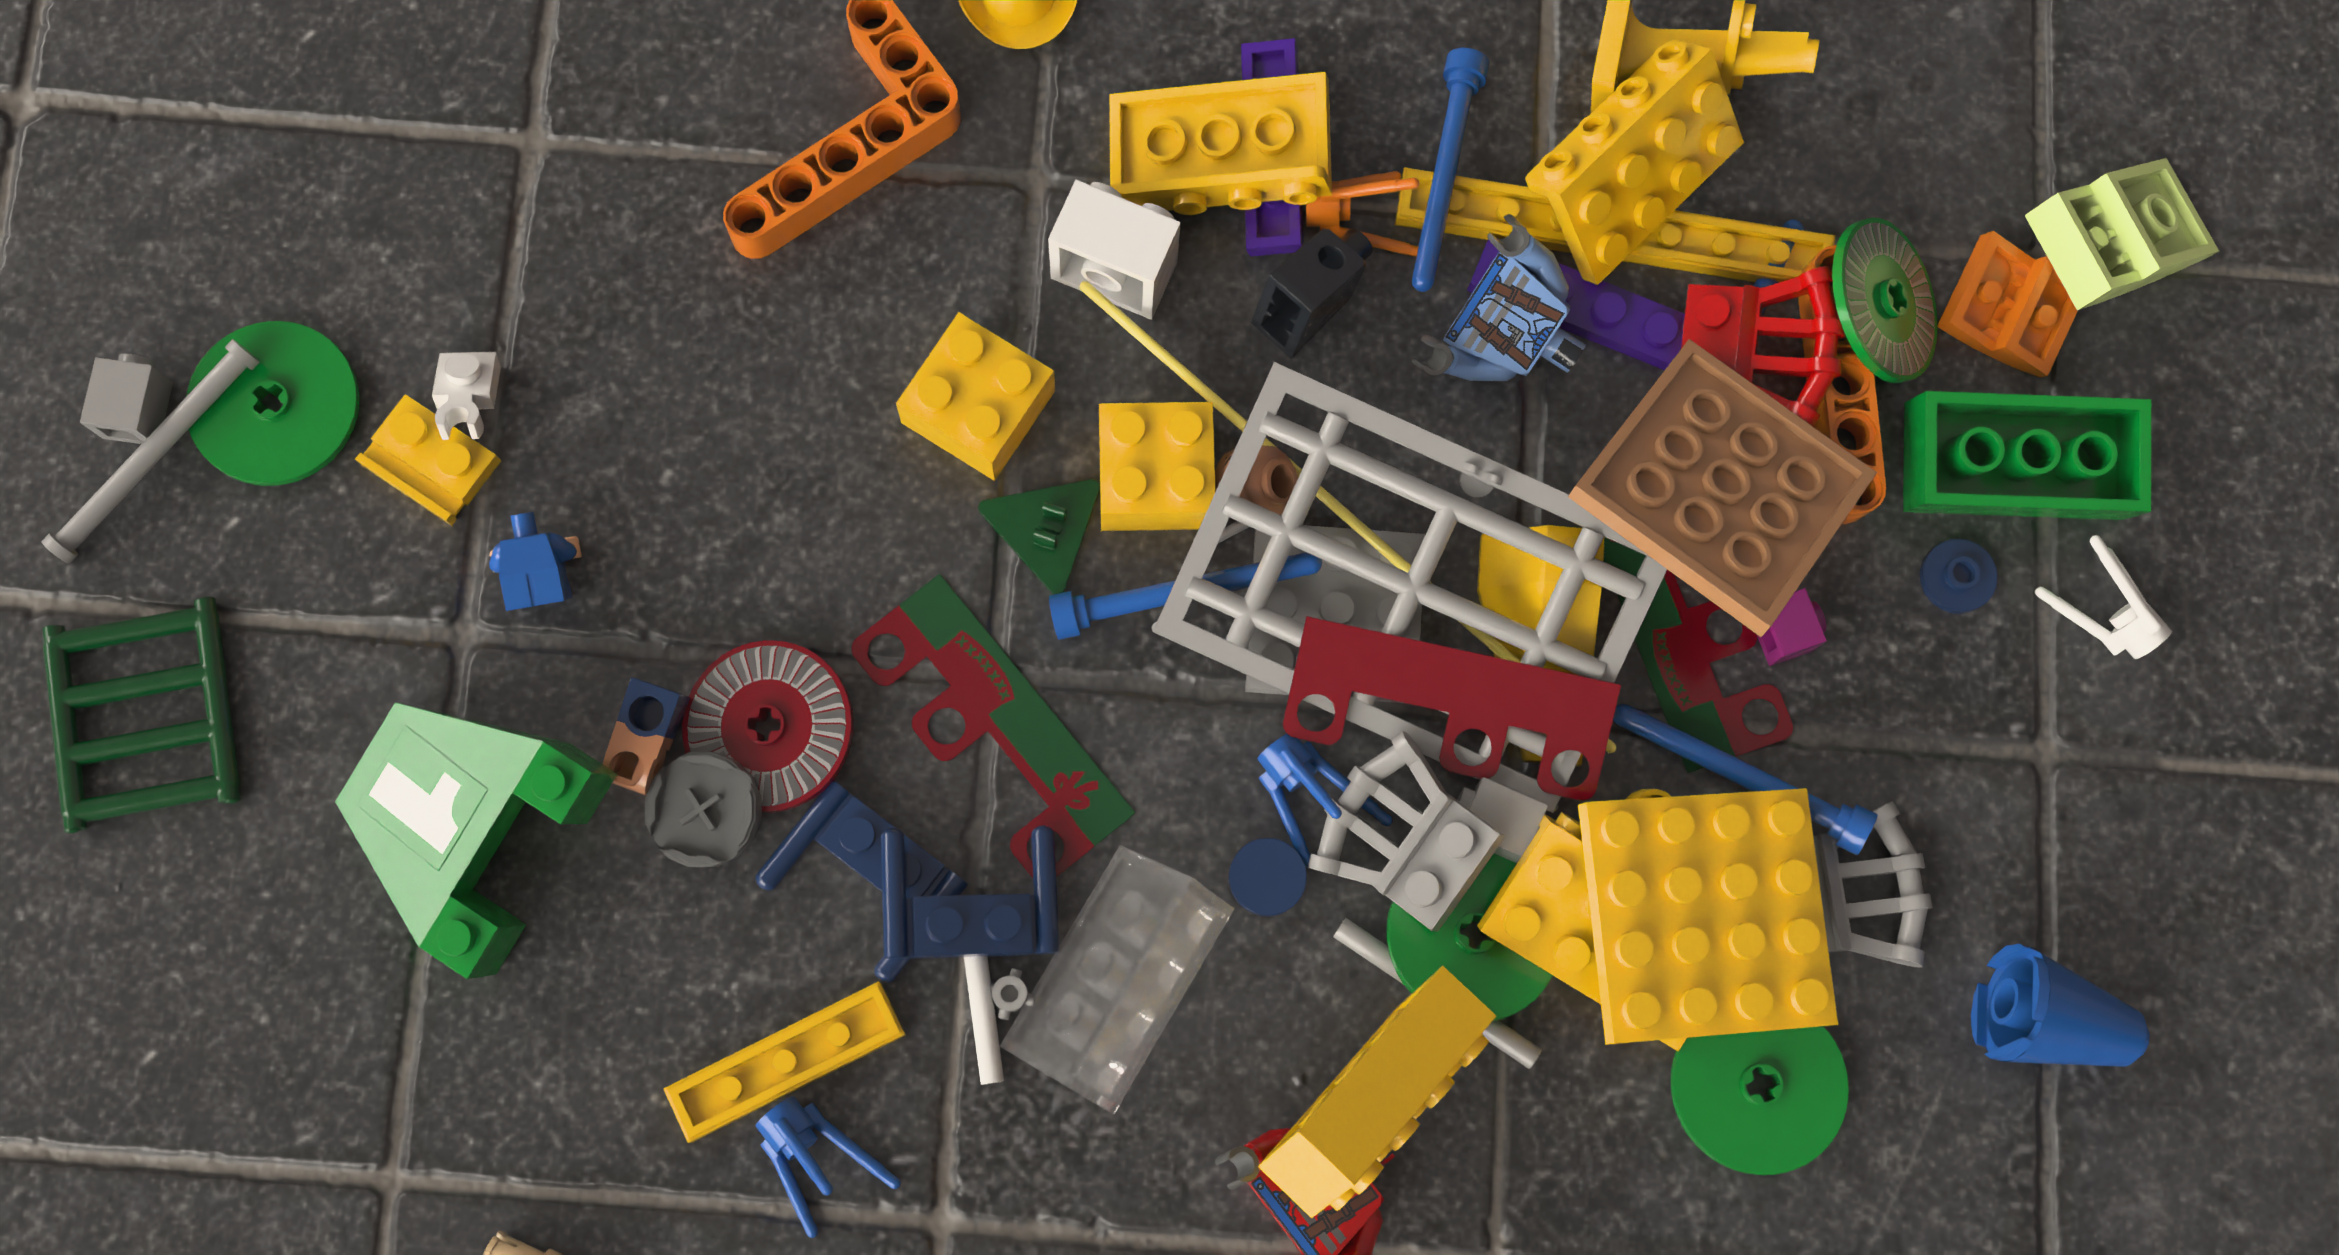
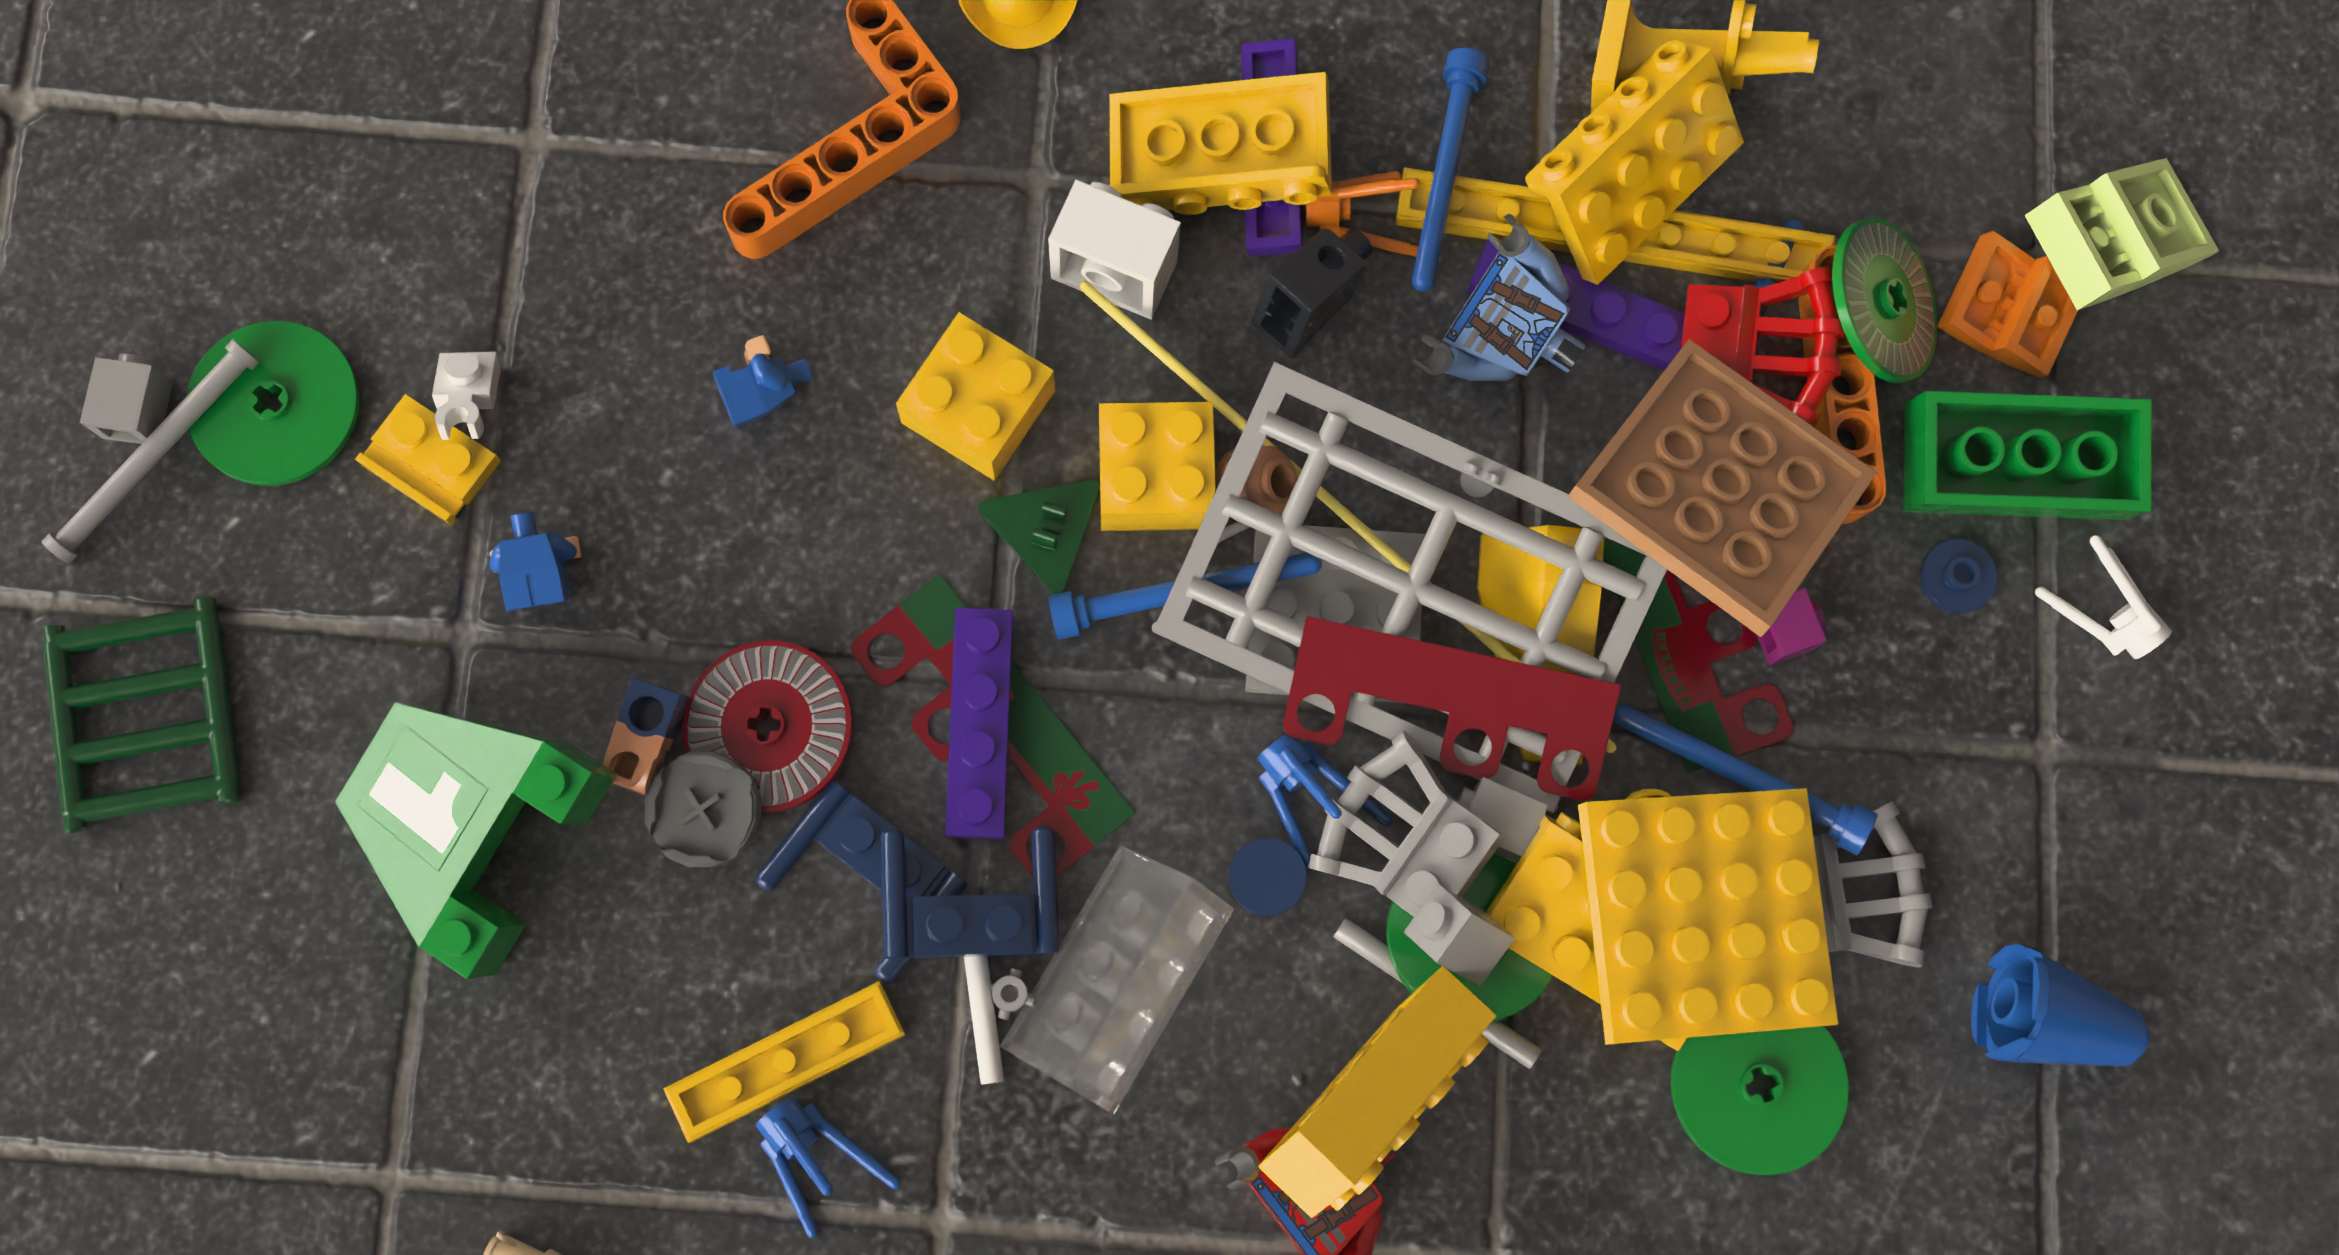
none -> blue piece [713,335,813,429]
none -> dark purple plate [945,608,1013,840]
none -> light grey brick [1404,884,1515,986]

